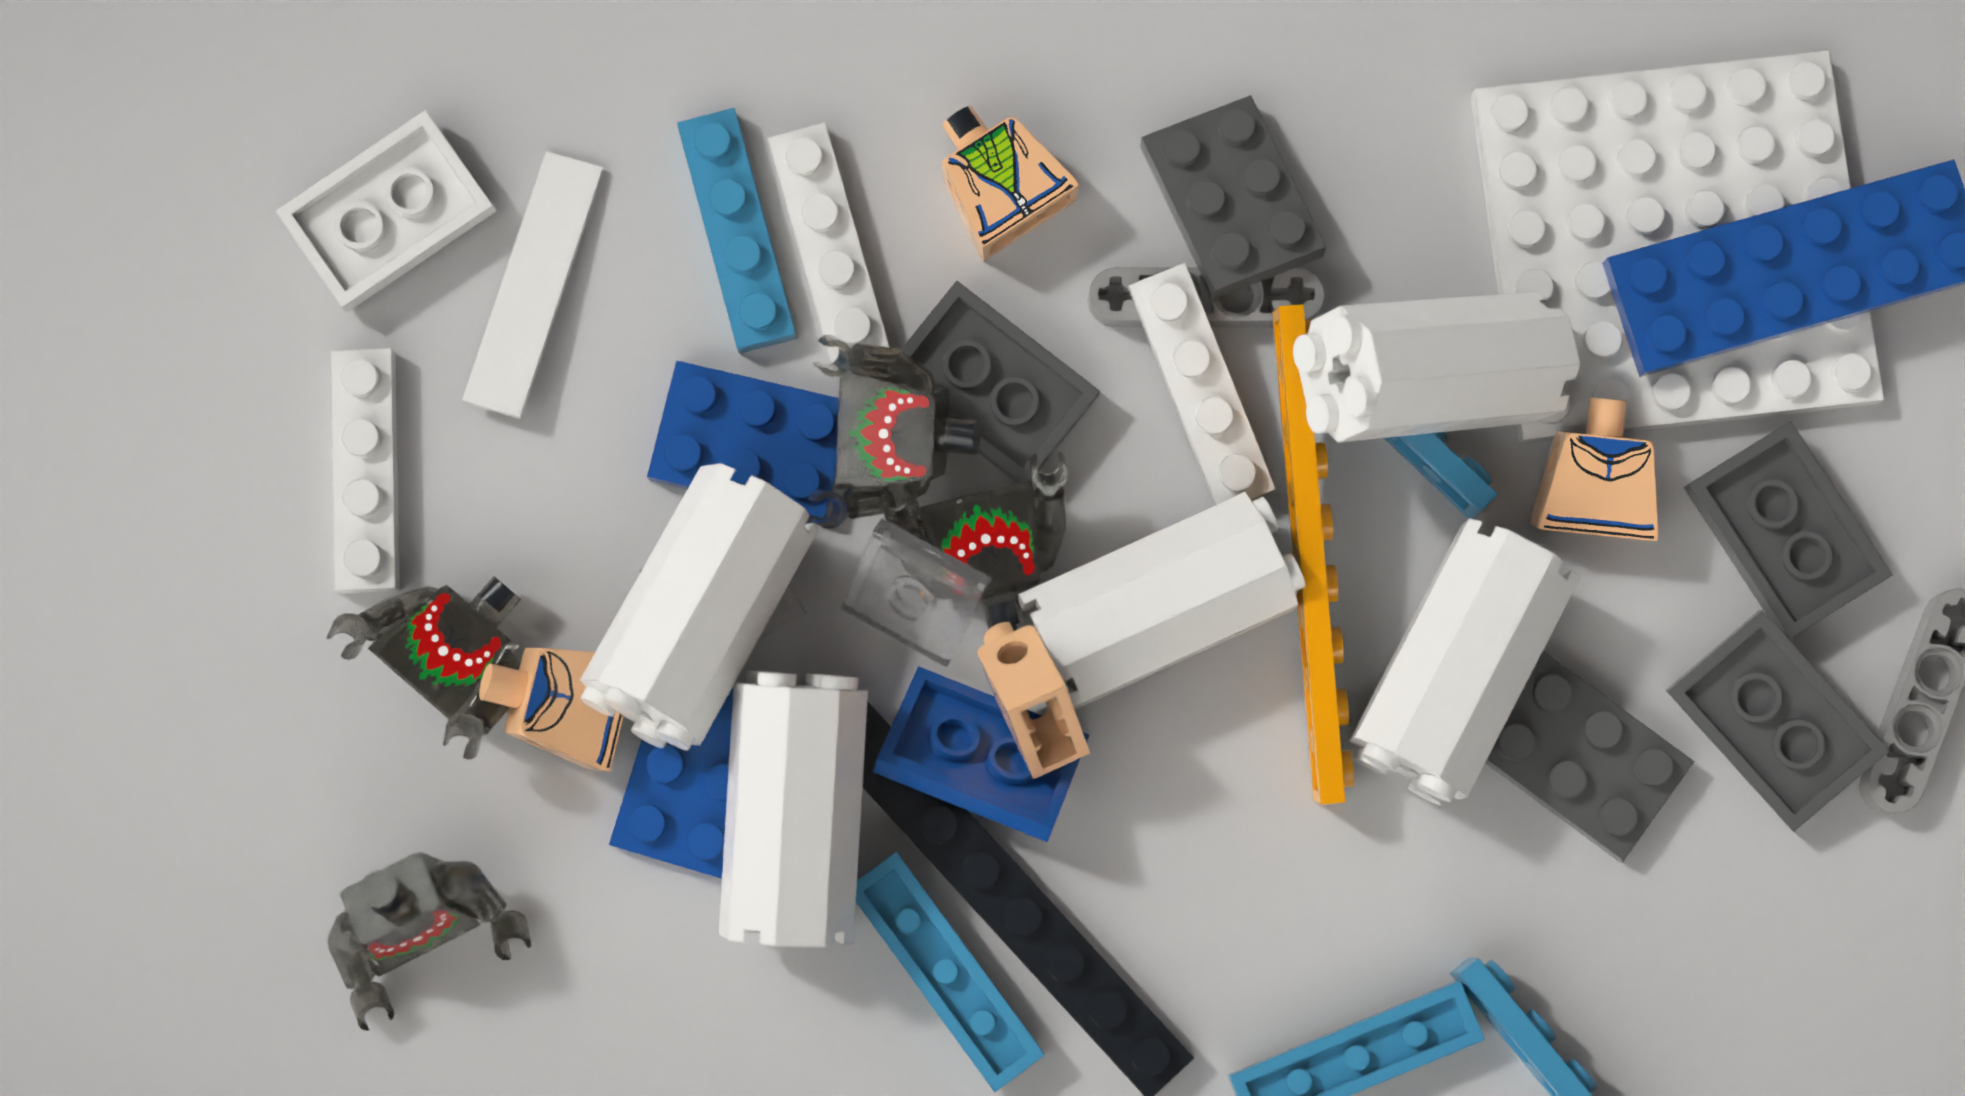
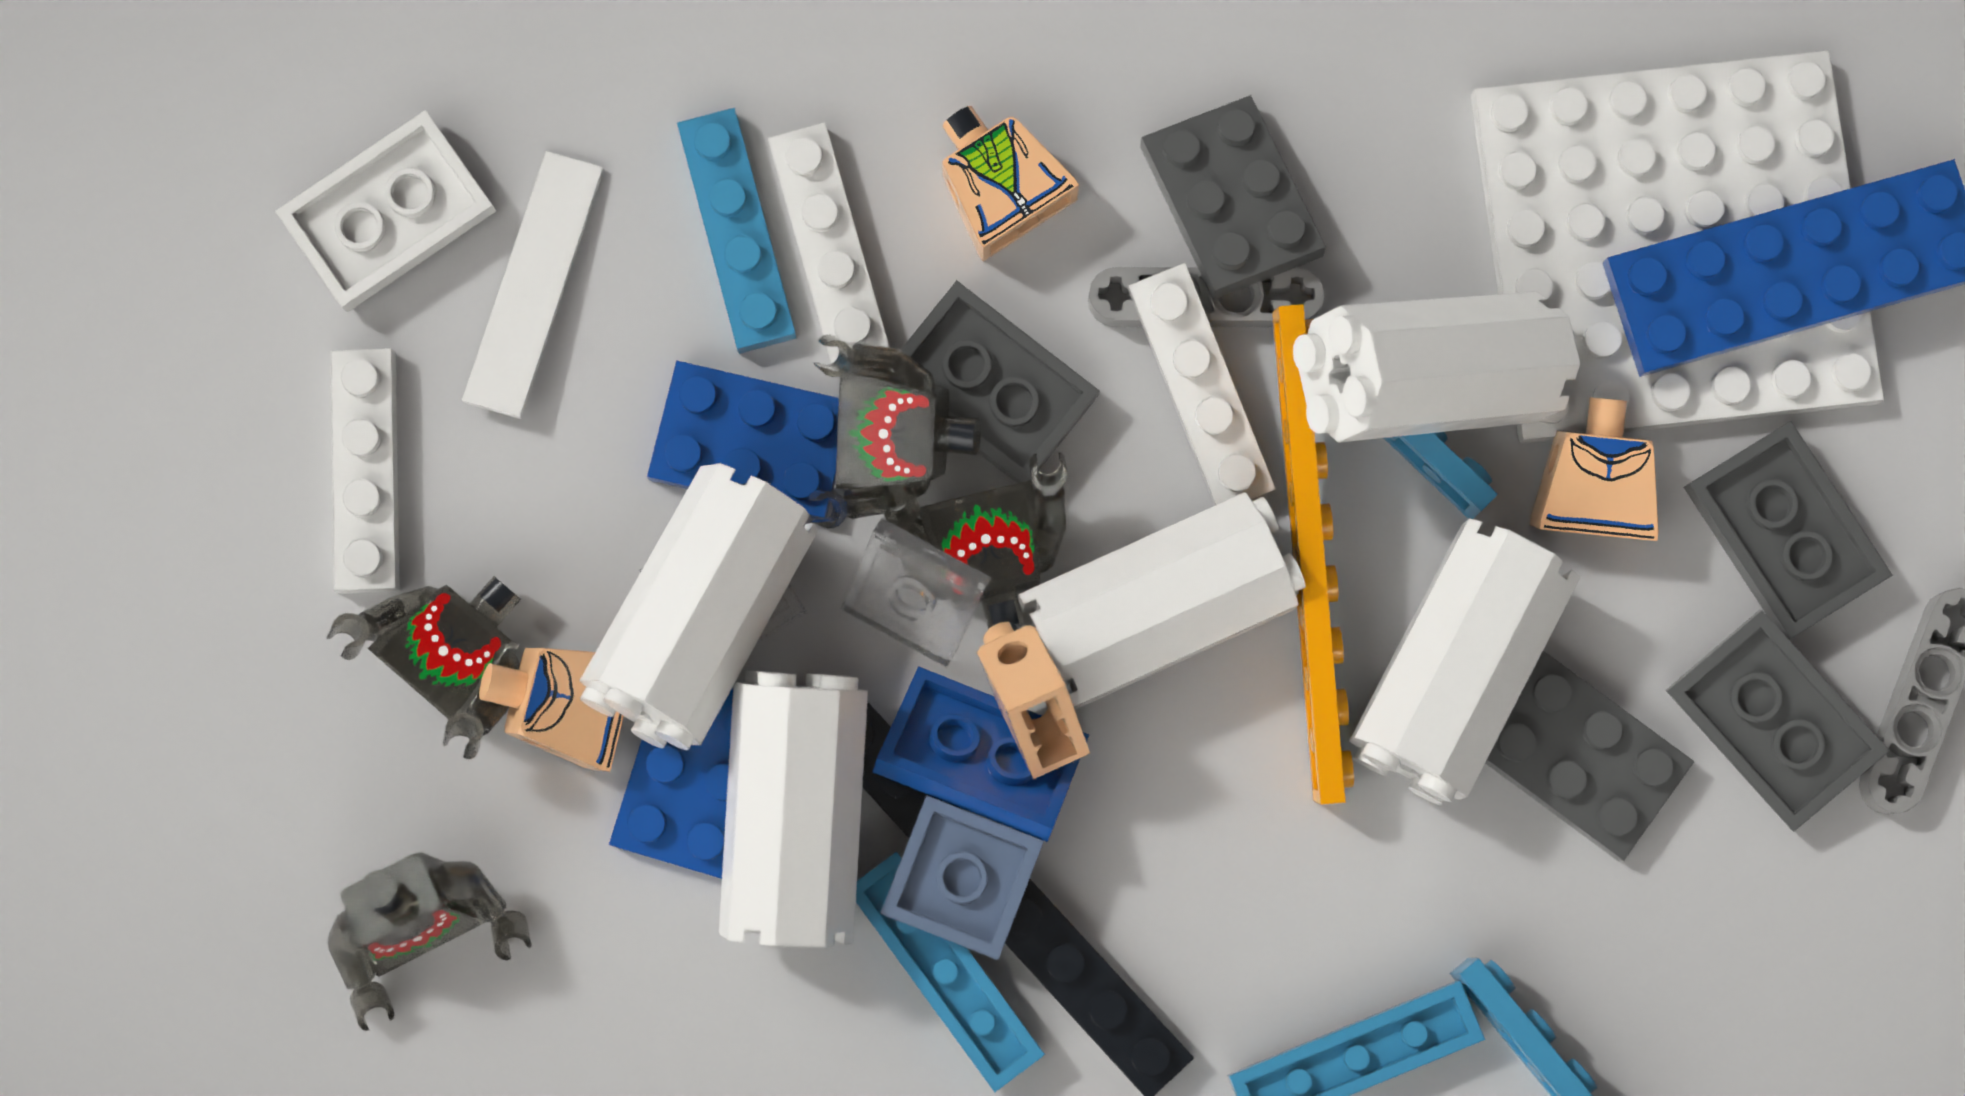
none -> sand blue plate [880,796,1044,960]

